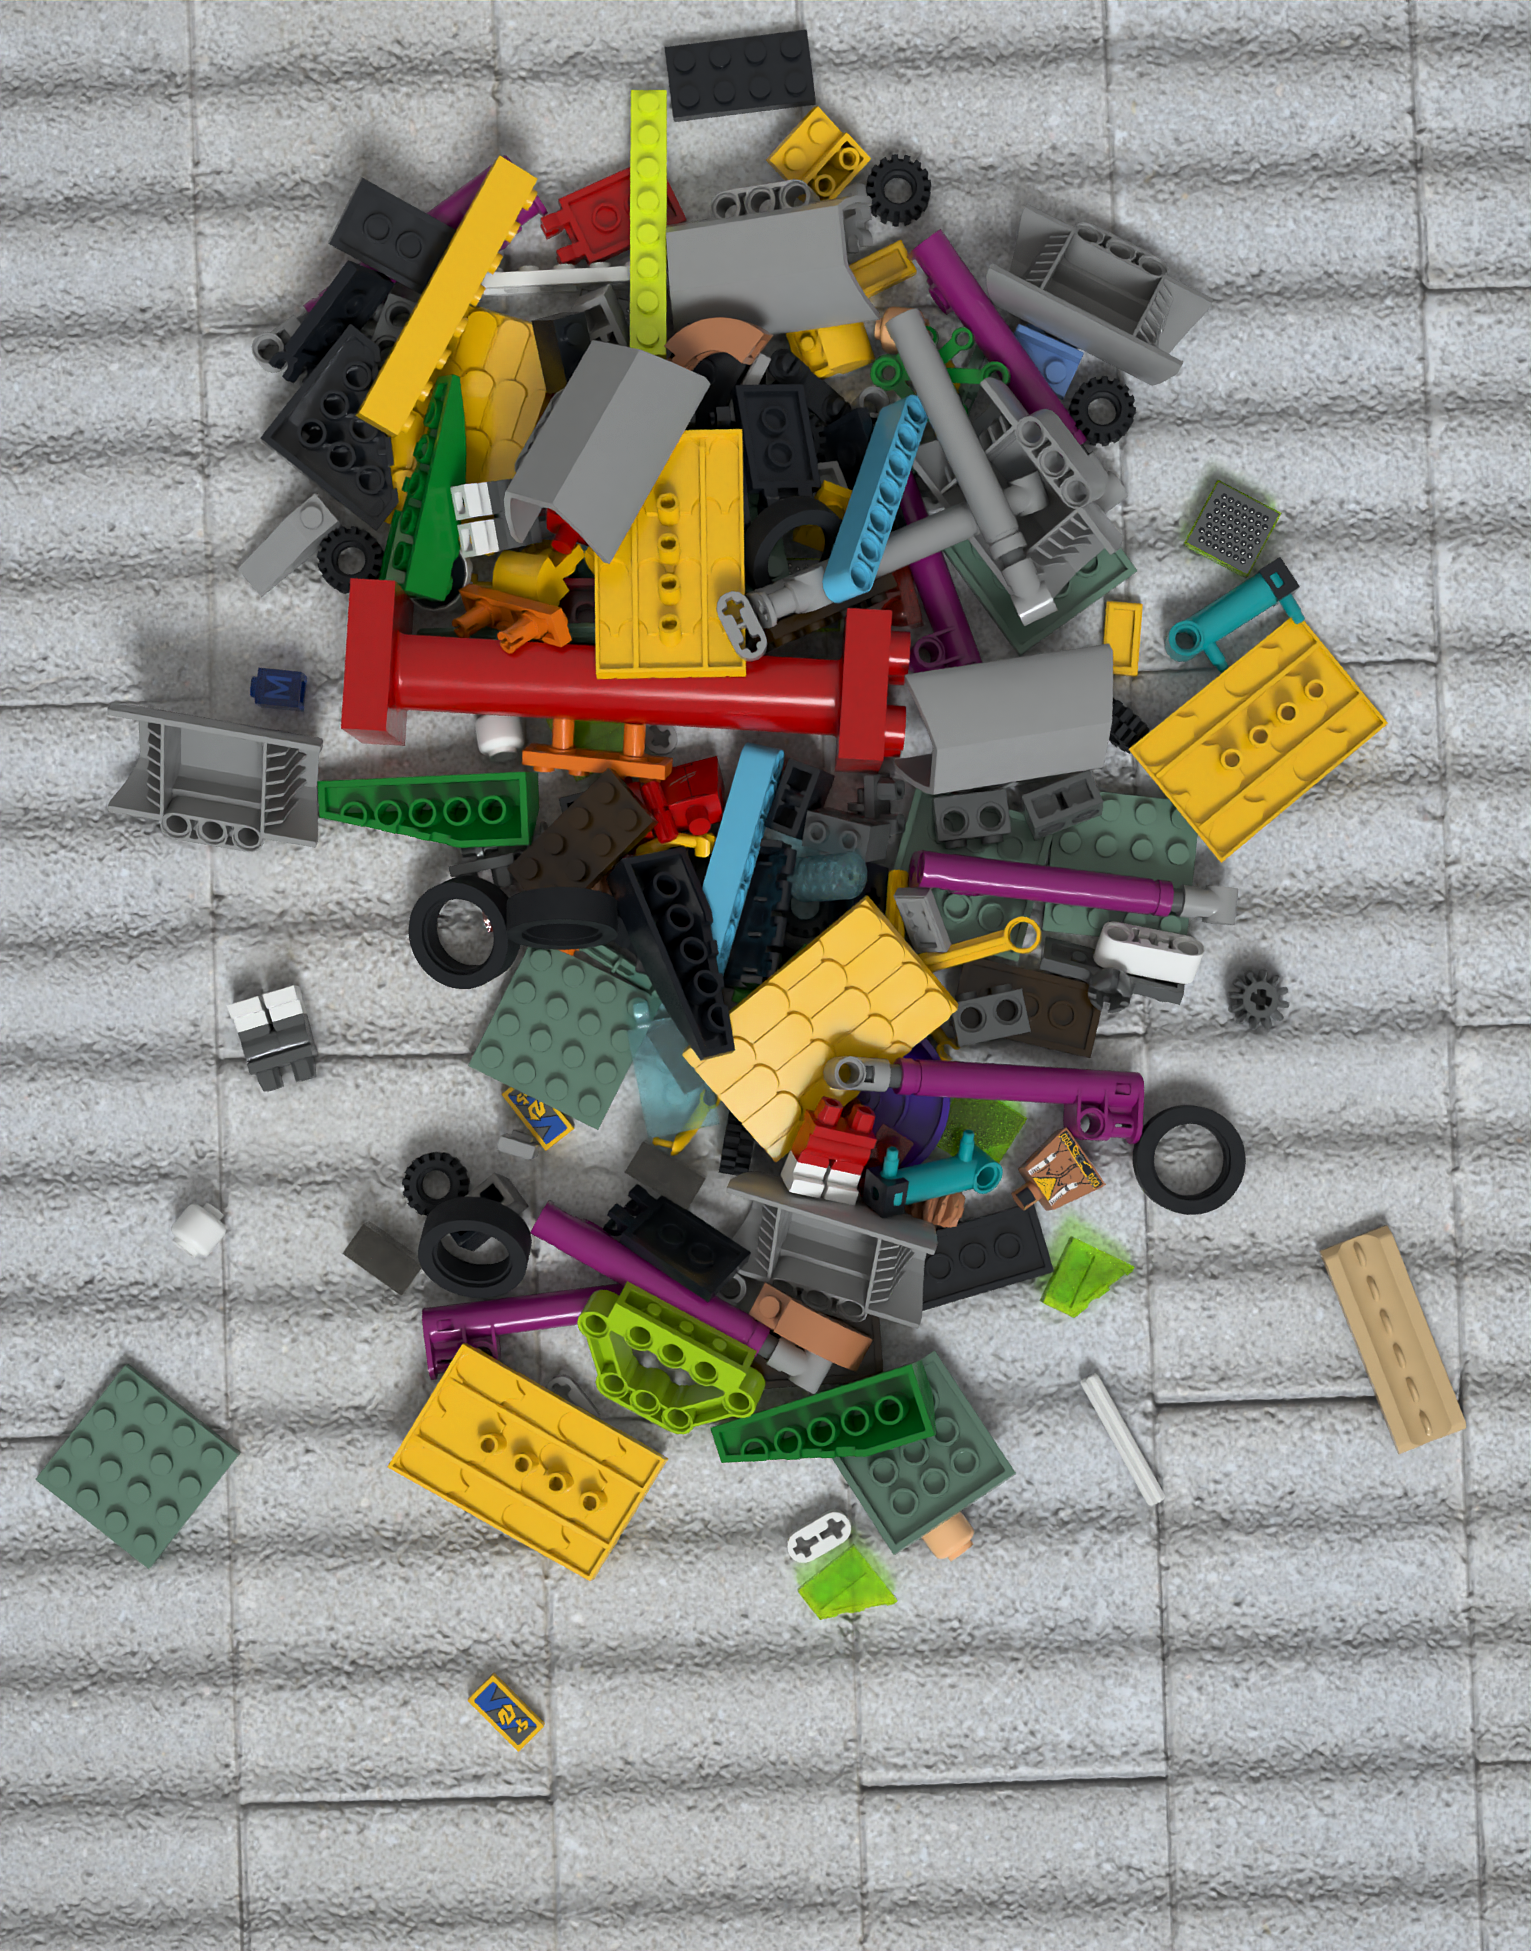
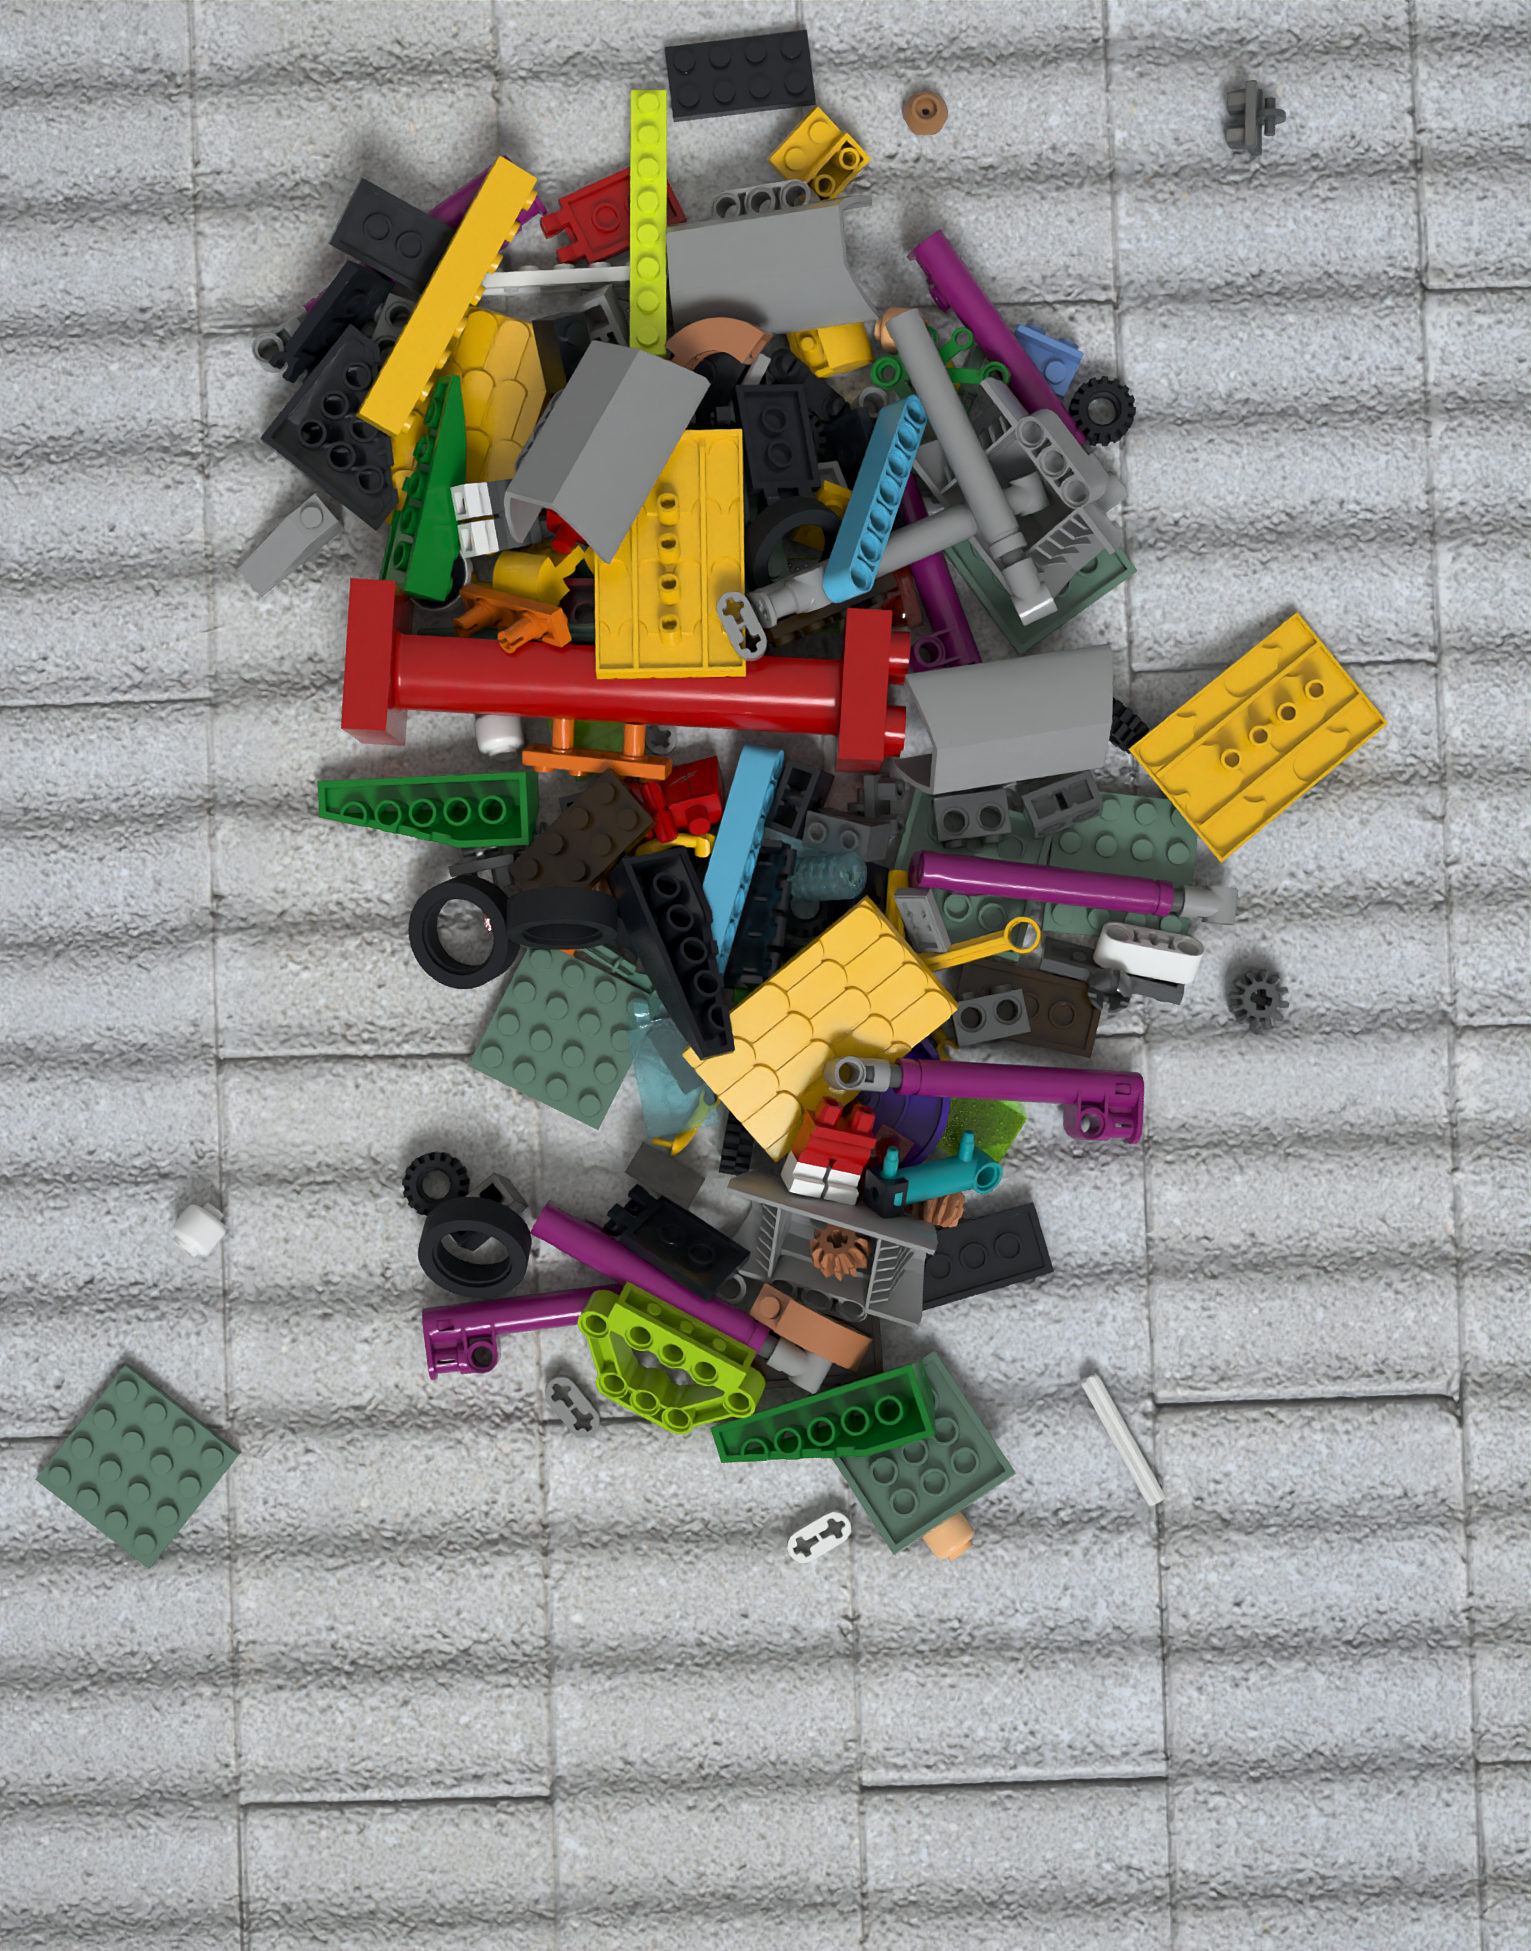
light grey panel [107,703,323,852] -> none
dark grey hips [227,985,319,1092] -> none
clear blue brick [250,667,307,712] -> none
black tyre [317,526,384,594] -> none
clear smoke brick [342,1221,423,1296] -> none
yellow piece [387,1343,669,1581] -> none
tile [467,1672,545,1752] -> none
light grey plate [497,1130,541,1160] -> none
tile [501,1087,575,1151] -> none
clear neon green wing [797,1544,898,1620] -> none
light grey plate [836,183,873,254] -> none
yellow tile [849,240,917,298] -> none
black tyre [866,154,931,227] -> none
light grey panel [986,204,1214,386] -> none
nougat torso [1011,1127,1106,1211] -> none
clear neon green wing [1039,1236,1135,1318] -> none
yellow tile [1102,601,1143,677] -> none
black tyre [1132,1105,1246,1215] -> none
teal piece [1165,557,1305,673] -> none
tile [1183,480,1281,578] -> none
tan plate [1319,1225,1466,1454] -> none
none -> nougat gear [809,1222,872,1281]
none -> medium nougat plate [903,90,948,135]
none -> dark grey hips [1226,80,1286,156]

